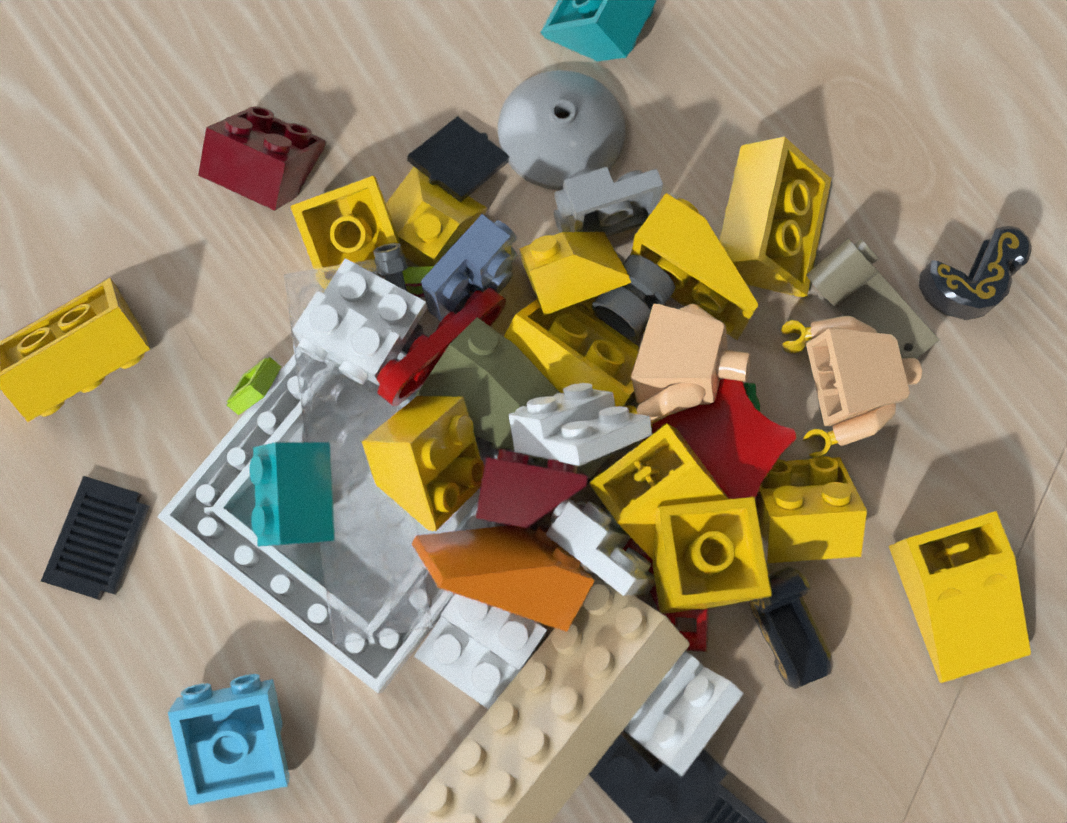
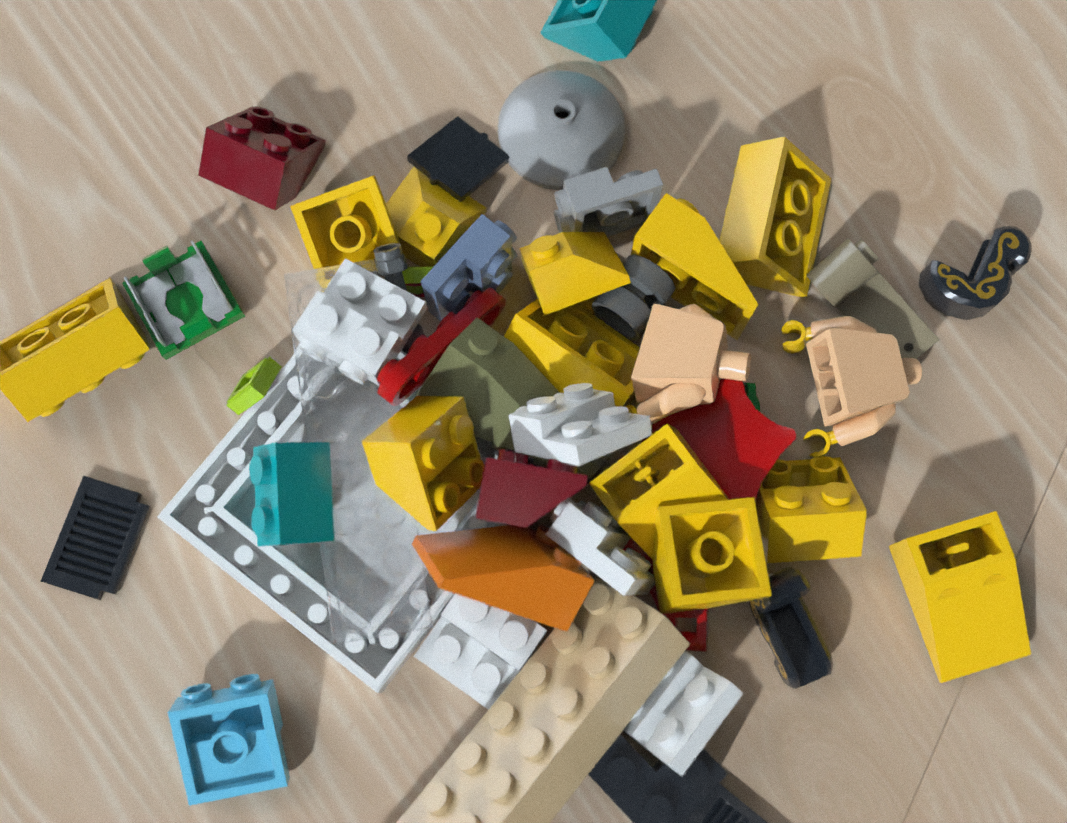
none -> piece [122,240,245,360]

